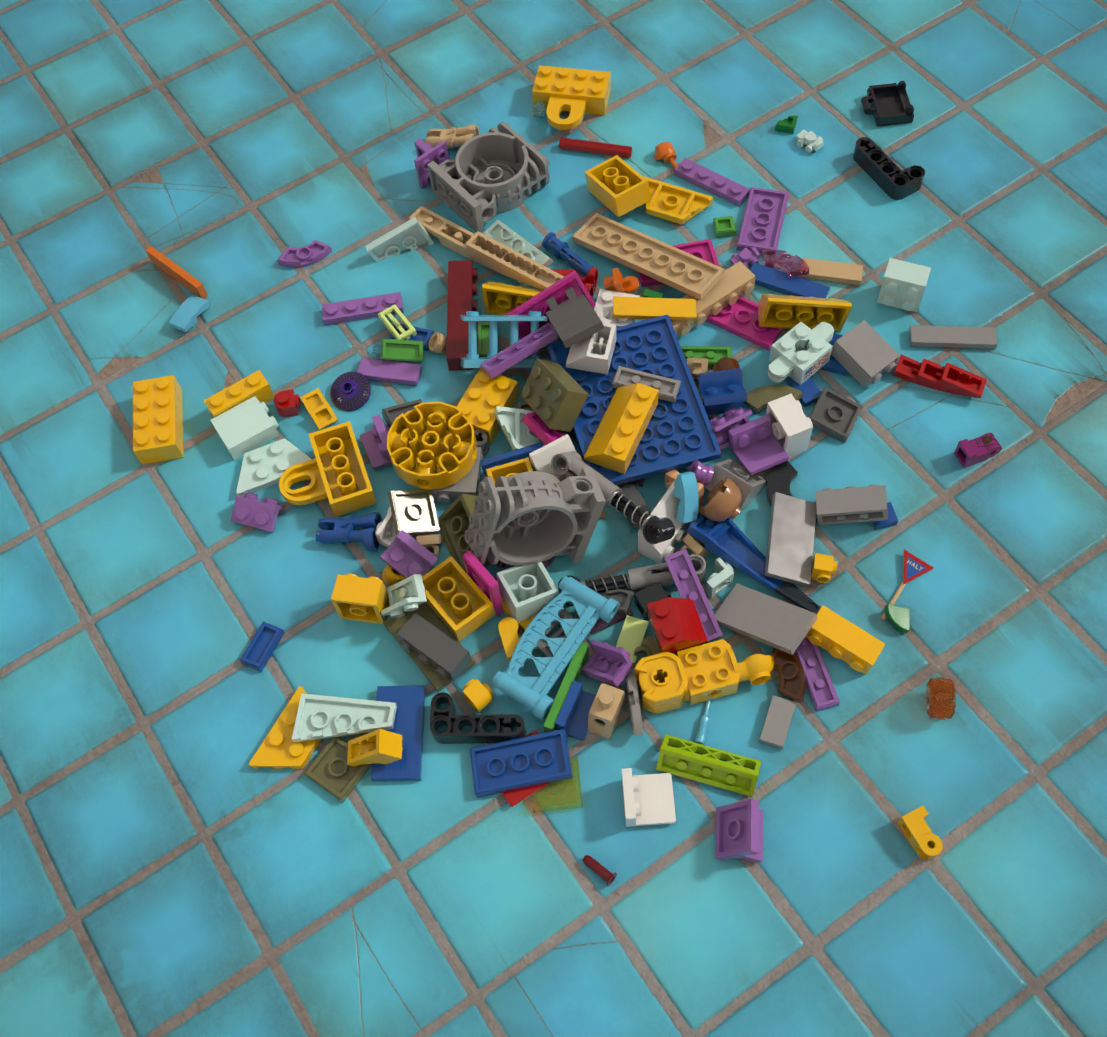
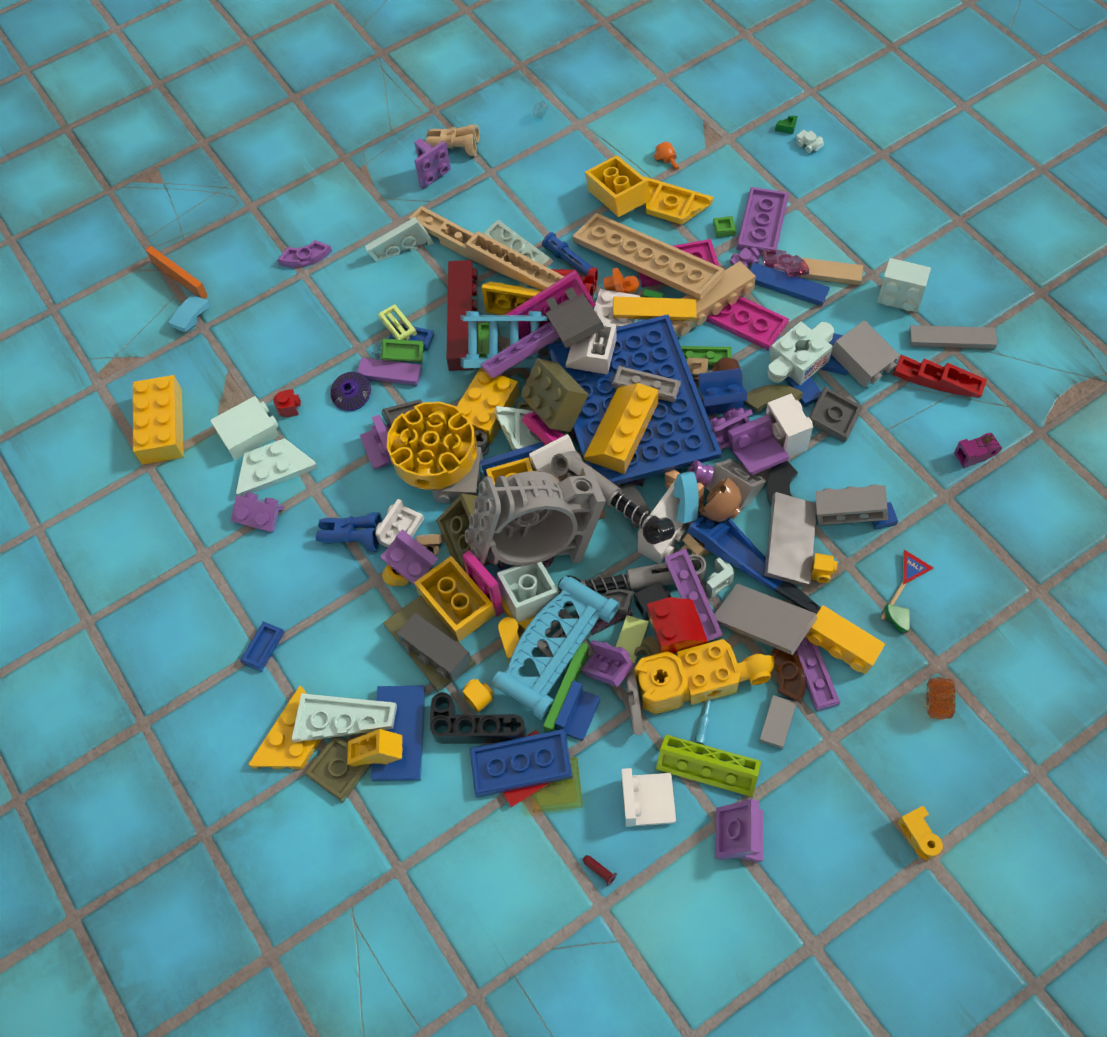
yellow brick [204,370,274,418] -> none
yellow brick [279,421,377,517] -> none
yellow slope [300,388,338,430] -> none
medium lavender plate [322,292,404,325] -> none
yellow brick [331,573,390,624] -> none
light aqua bracket [381,574,427,618] -> none
tile [388,489,440,536] -> none
light grey brick [427,122,550,233] -> none
tan tile [428,332,447,354] -> none
yellow brick [532,65,611,130] -> none
red axle [559,137,632,158] -> none
tan torso [587,683,627,740] -> none
medium lavender plate [674,158,750,206] -> none
yellow slope [758,294,852,332] -> none
black beam [853,137,925,200] -> none
black piece [861,81,914,127] -> none

